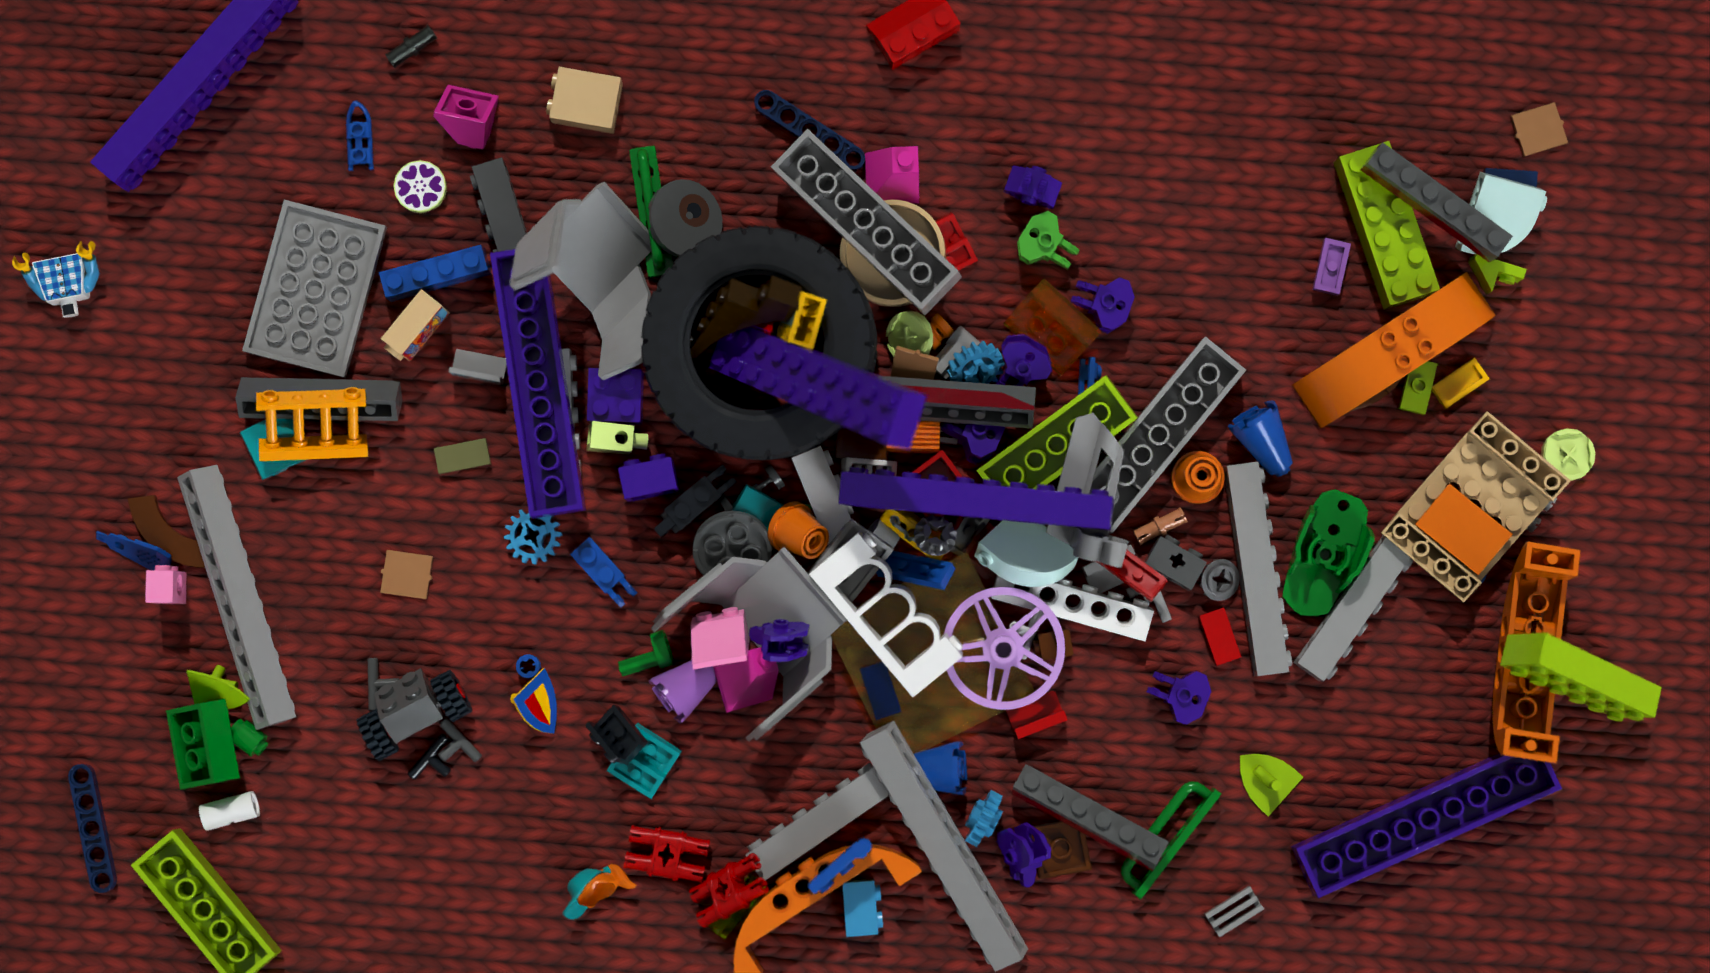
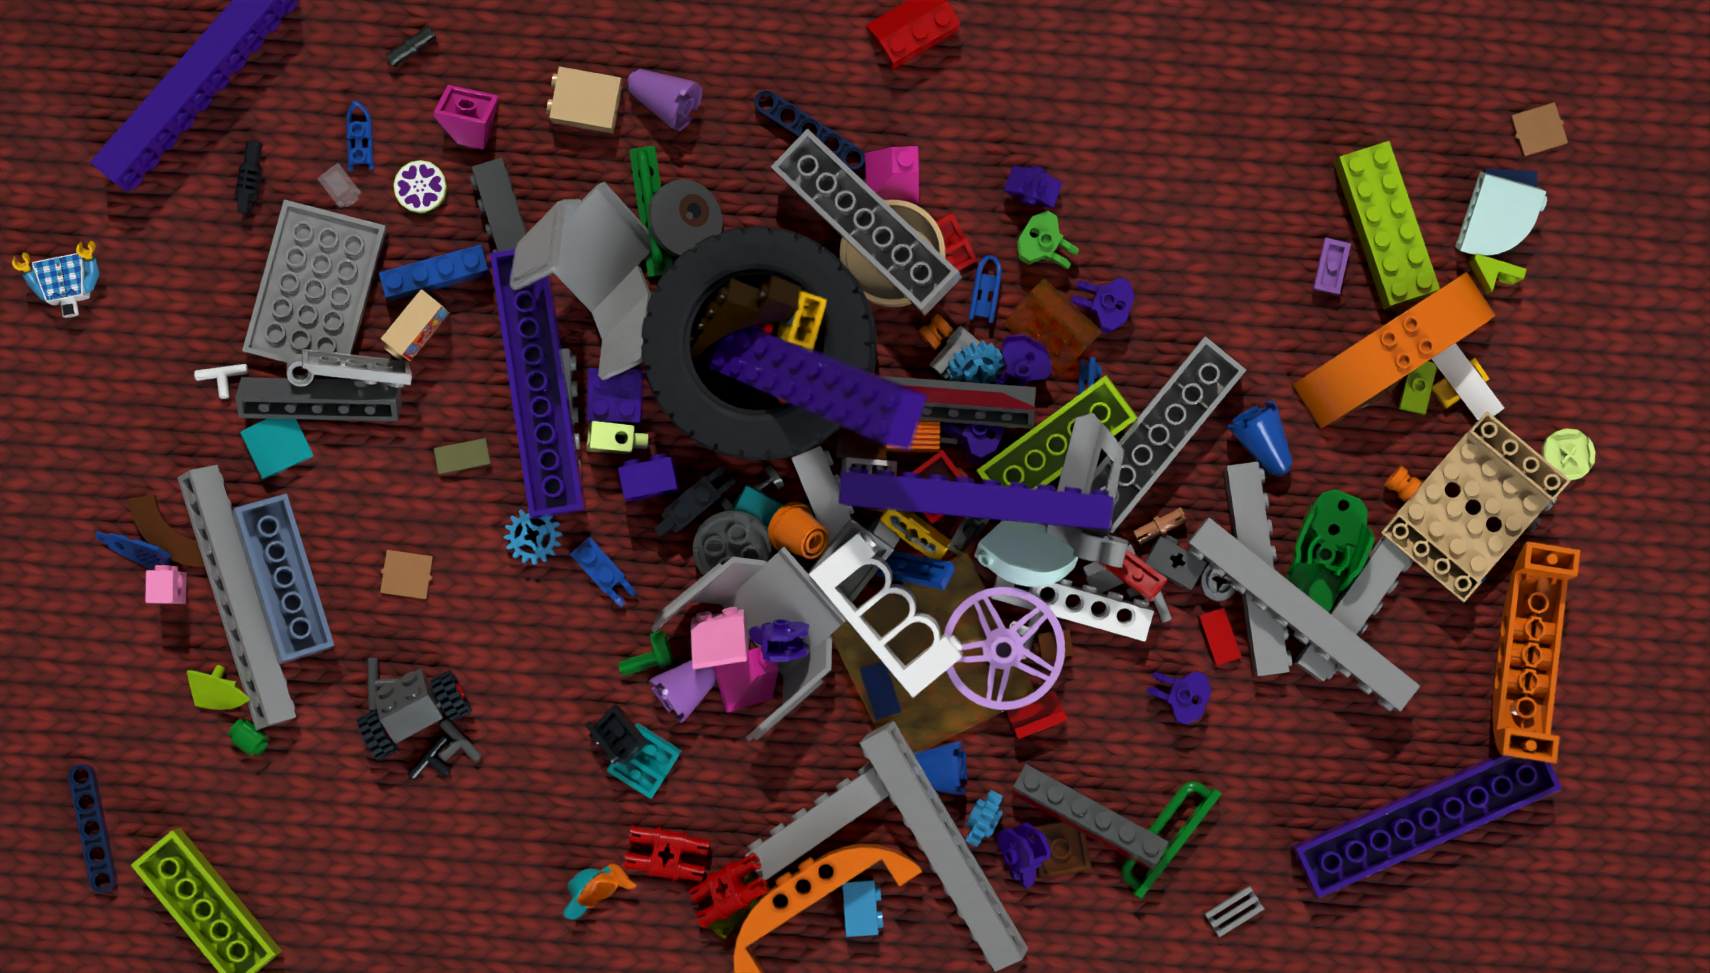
green brick [166,699,240,790] -> none
white pin [199,791,260,831] -> none
light orange fence [256,387,368,461] -> none
light grey panel [448,349,507,385] -> none
shield [510,668,557,734] -> none
blue bush [516,654,541,678] -> none
blue hinge [808,838,872,894] -> none
yellowish green tile [886,311,933,357] -> none
medium nougat piece [890,346,939,380] -> none
flat silver gear [914,514,957,556] -> none
orange piece [1171,451,1225,504] -> none
lime shield [1240,754,1303,817] -> none
dark grey brick [1360,142,1513,262] -> none
orange tile [1414,484,1513,576] -> none
lime brick [1500,633,1662,721] -> none
none -> white piece [194,364,248,399]
none -> sand blue brick [232,493,335,664]
none -> black hinge [234,141,263,215]
none -> light grey hinge [286,349,412,387]
none -> clear brick [317,163,362,208]
none -> medium lavender cone [627,69,702,131]
none -> blue piece [968,255,1002,323]
none -> light grey brick [1186,518,1420,712]
none -> orange wheel [1384,465,1422,502]
none -> white sticker [1432,343,1504,420]

